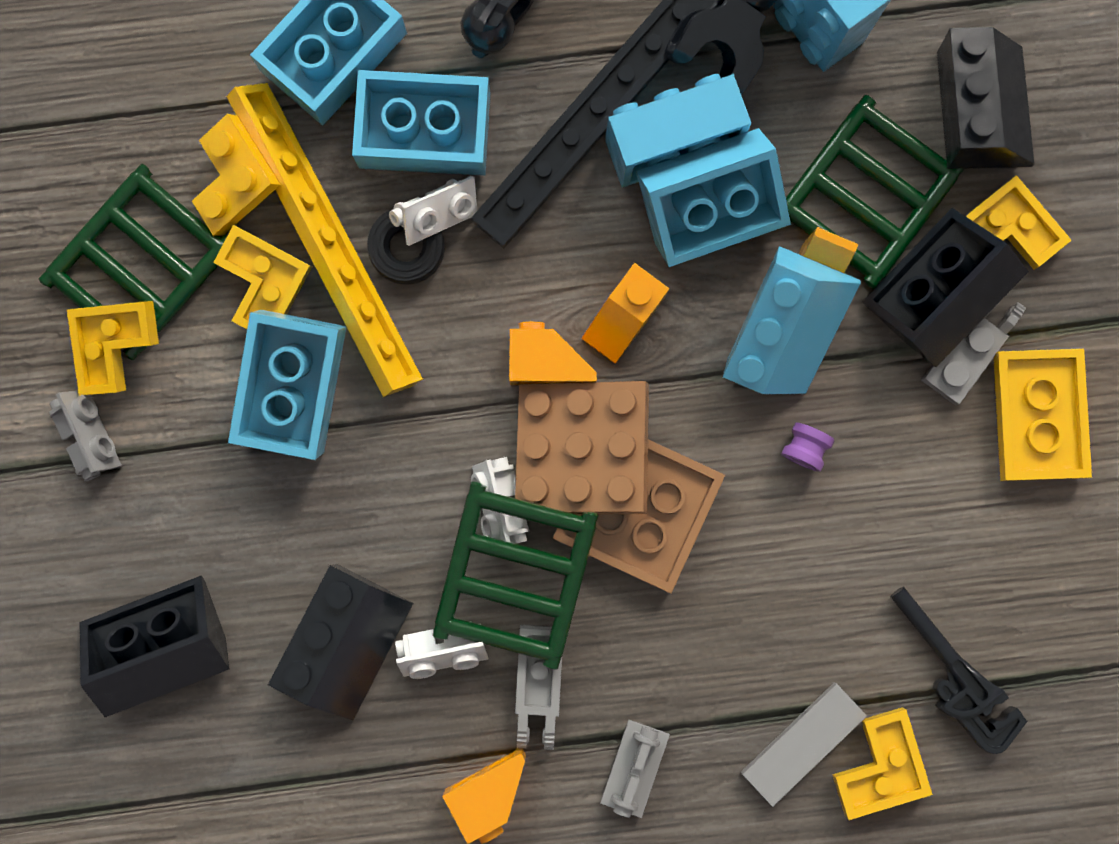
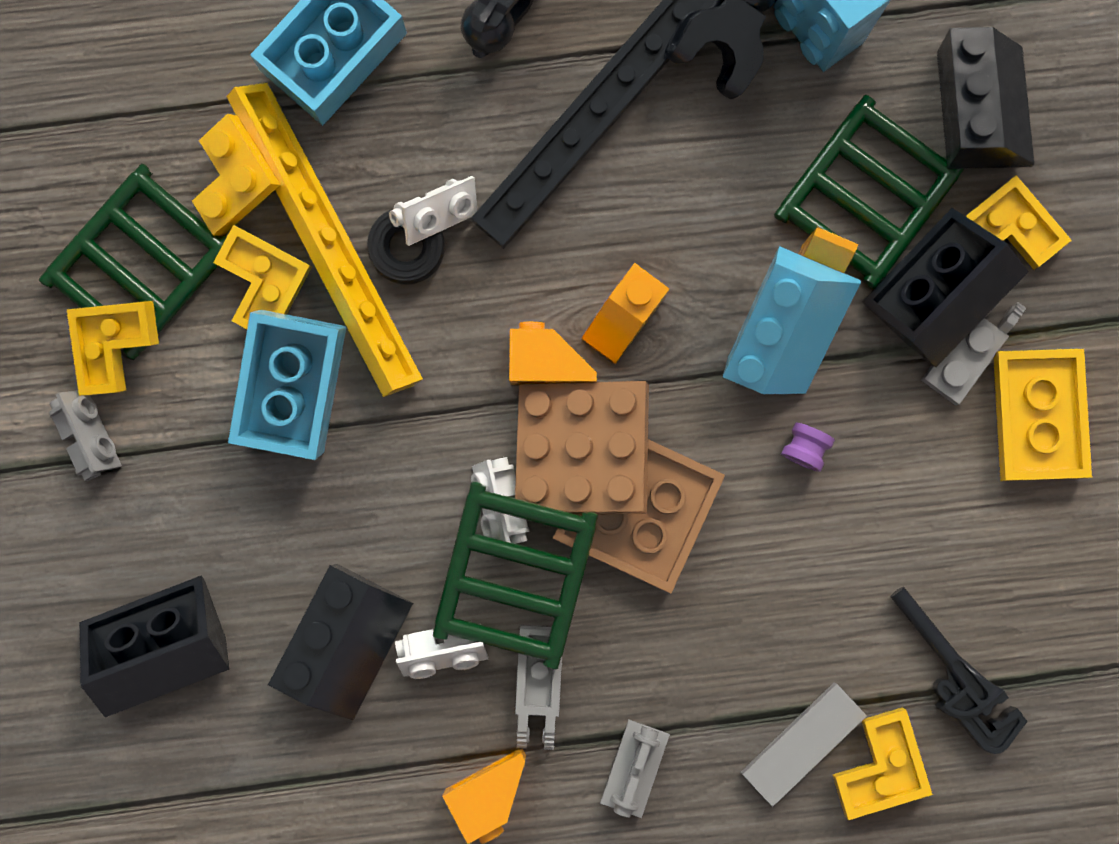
medium azure brick [352,70,490,176] -> none
medium azure brick [605,74,751,187] -> none
medium azure brick [636,128,791,267] -> none

